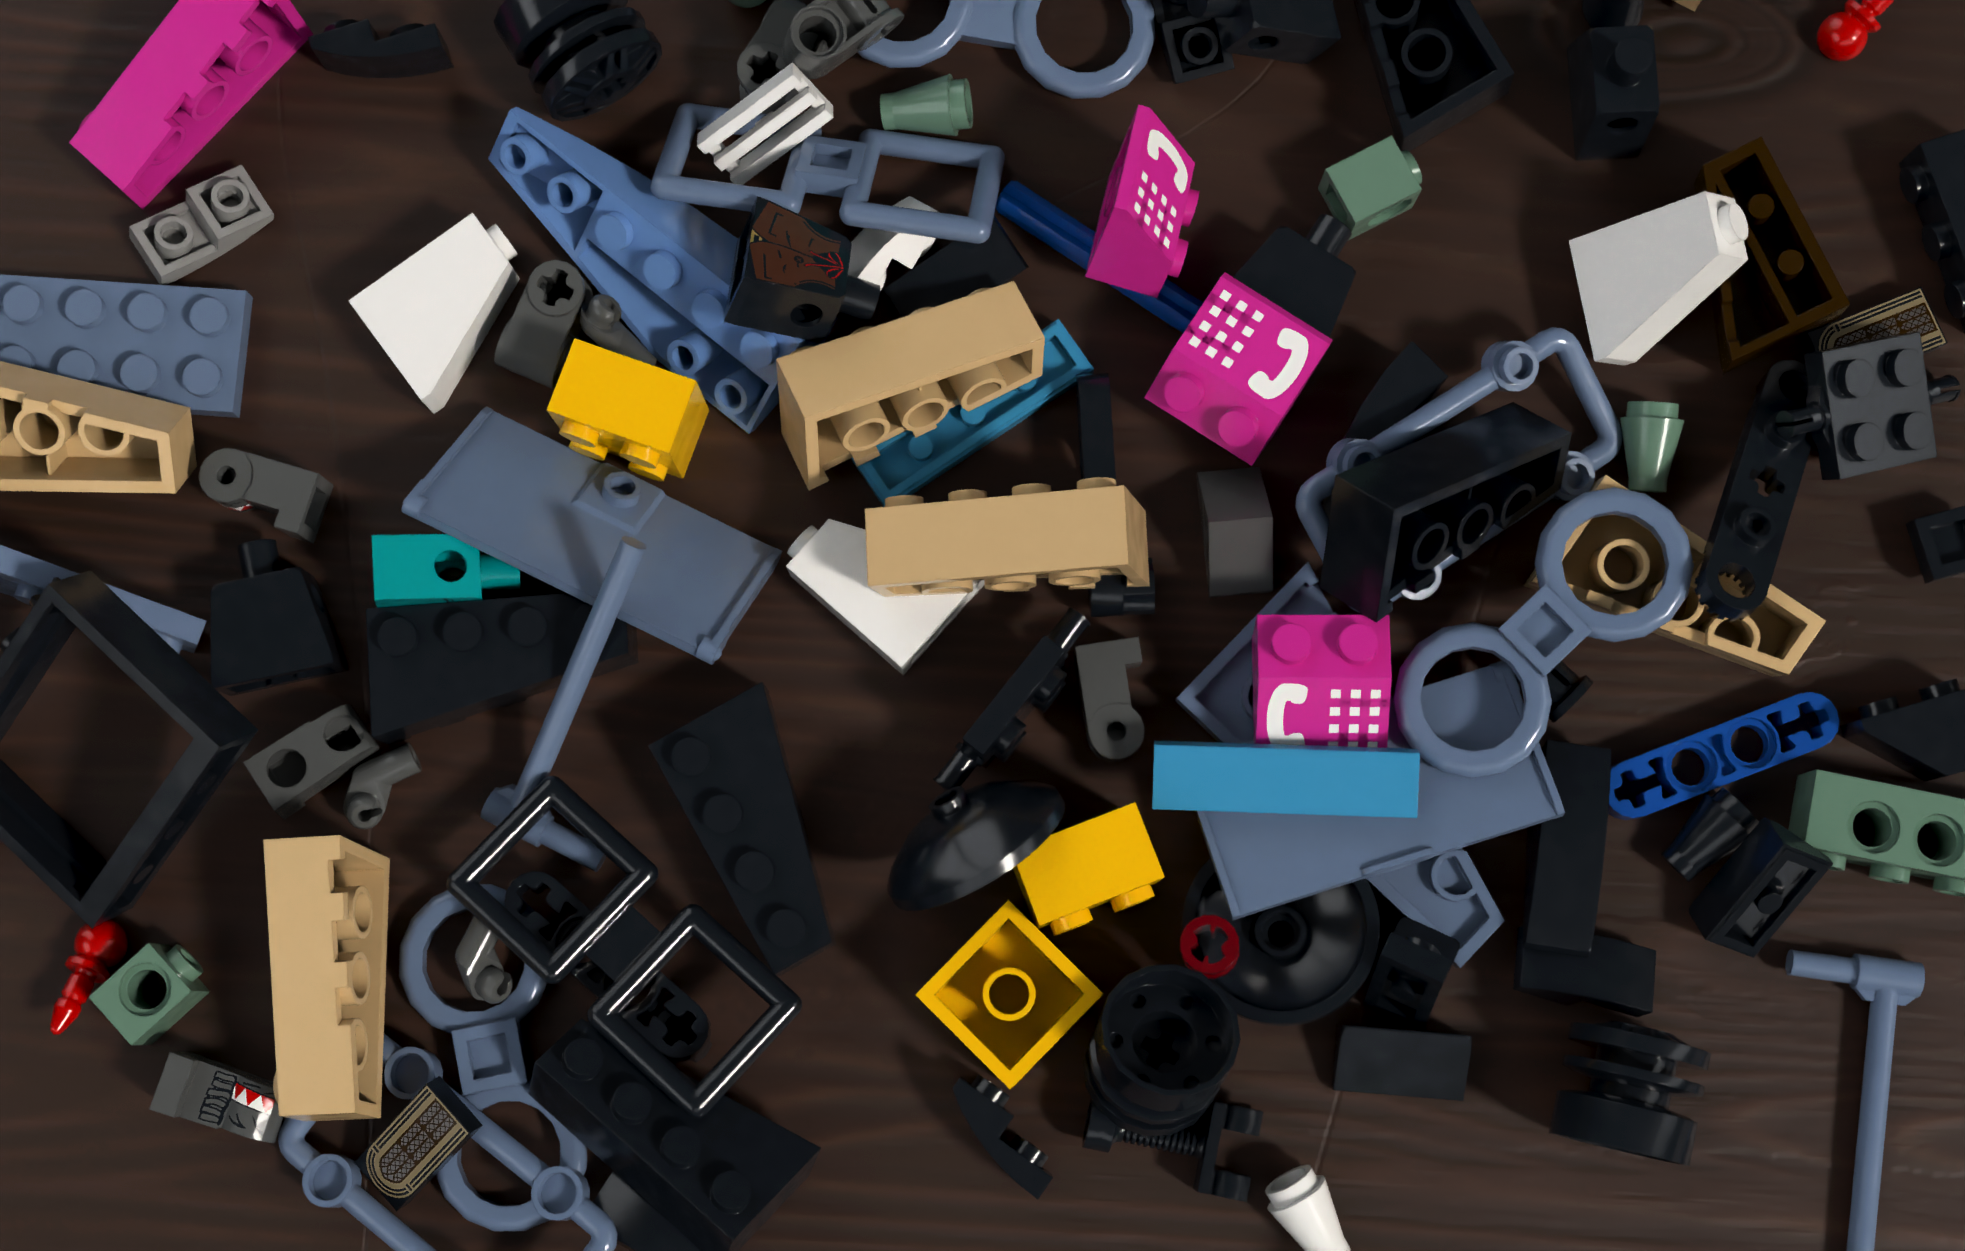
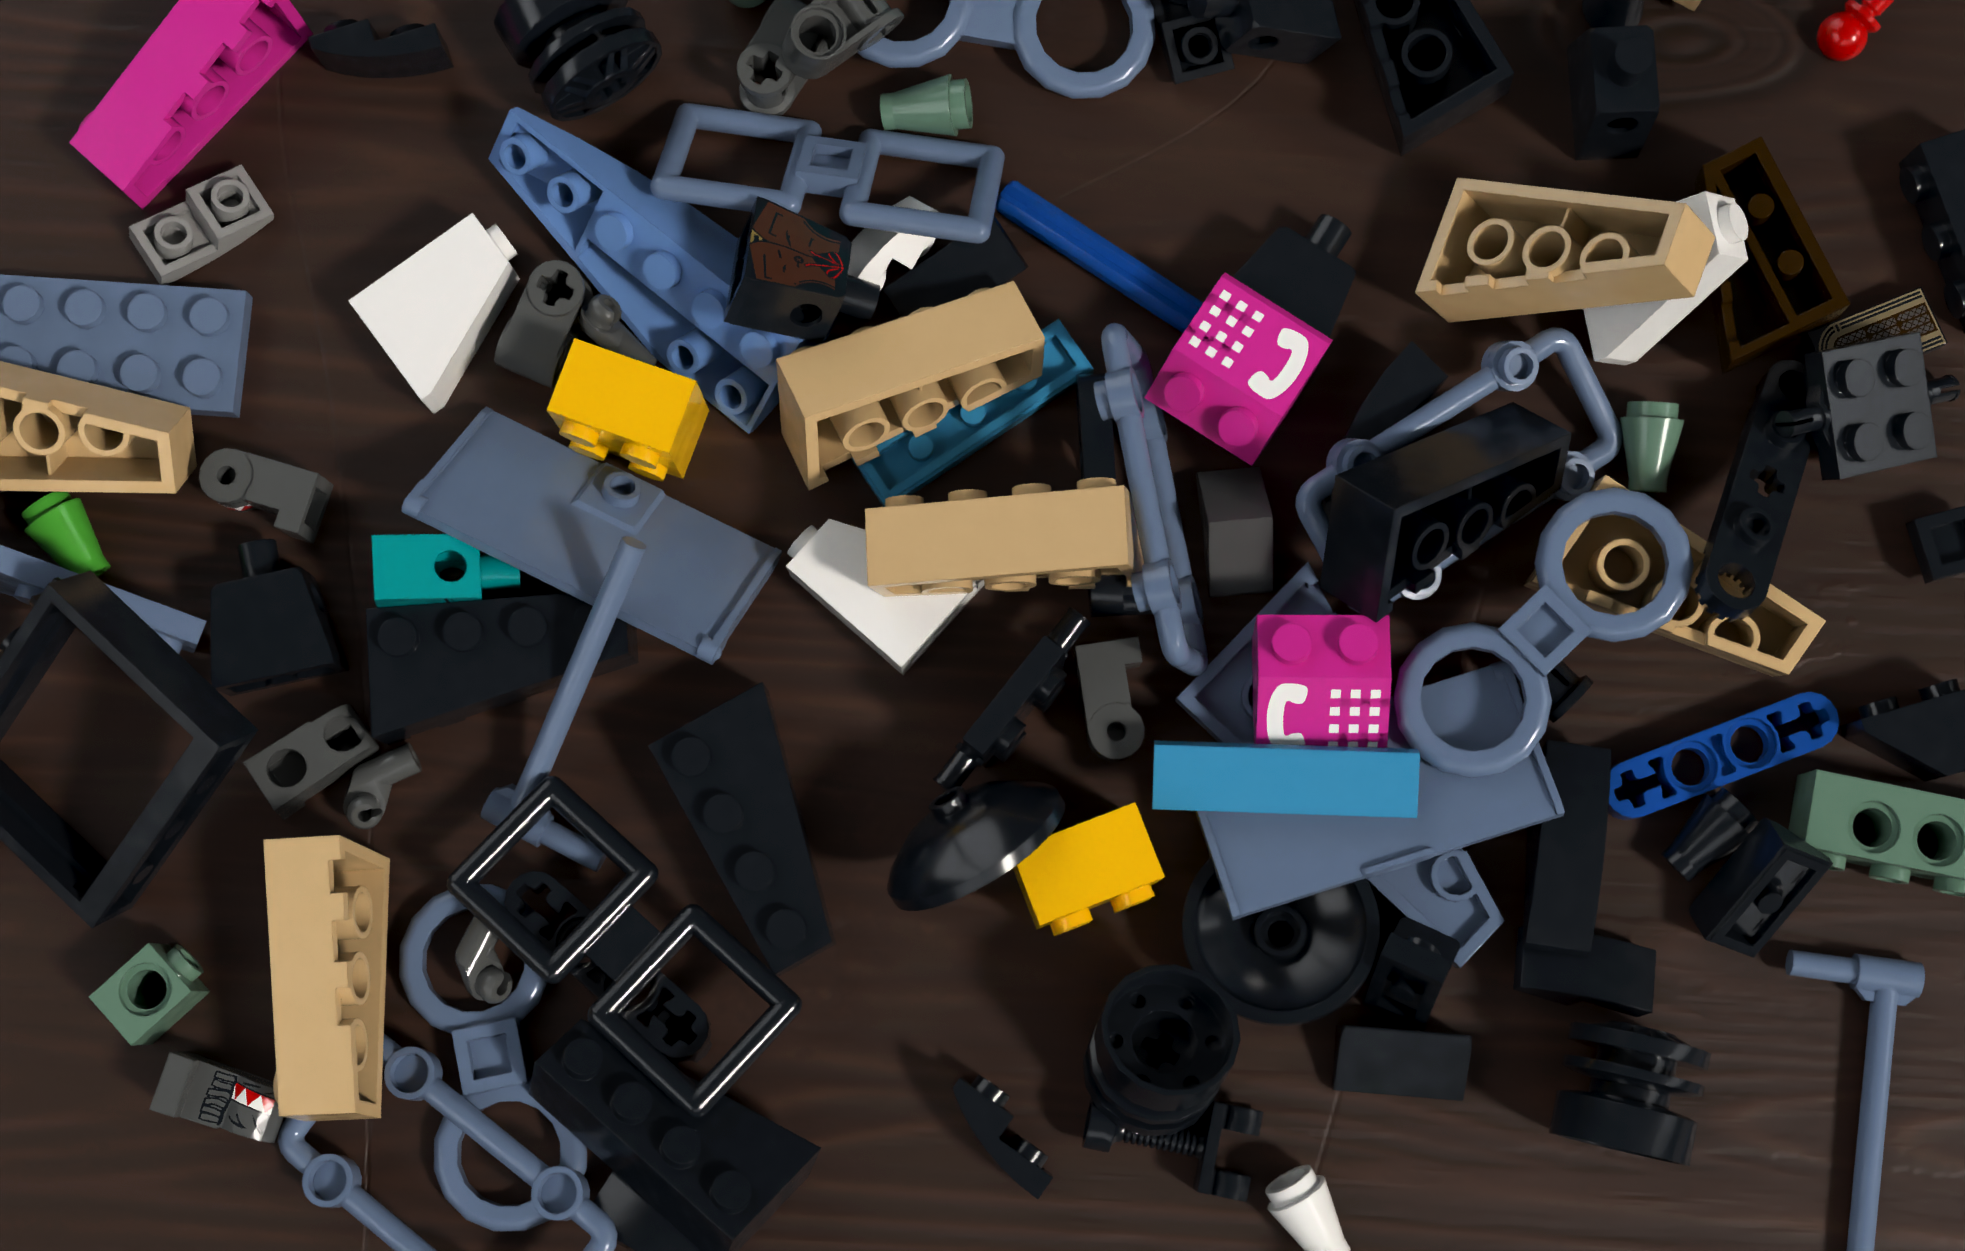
red bar [50,920,128,1035] -> none
tile [354,1076,483,1211] -> none
white tile [697,62,834,185] -> none
yellow brick [915,900,1103,1089] -> none
dark pink slope [1085,104,1199,298] -> none
dark red bush [1180,915,1240,979] -> none
sand green brick [1318,135,1422,240] -> none
none -> bright green cone [21,492,111,577]
none -> sand blue bar [1094,323,1208,676]
none -> tan wedge [1415,177,1715,323]

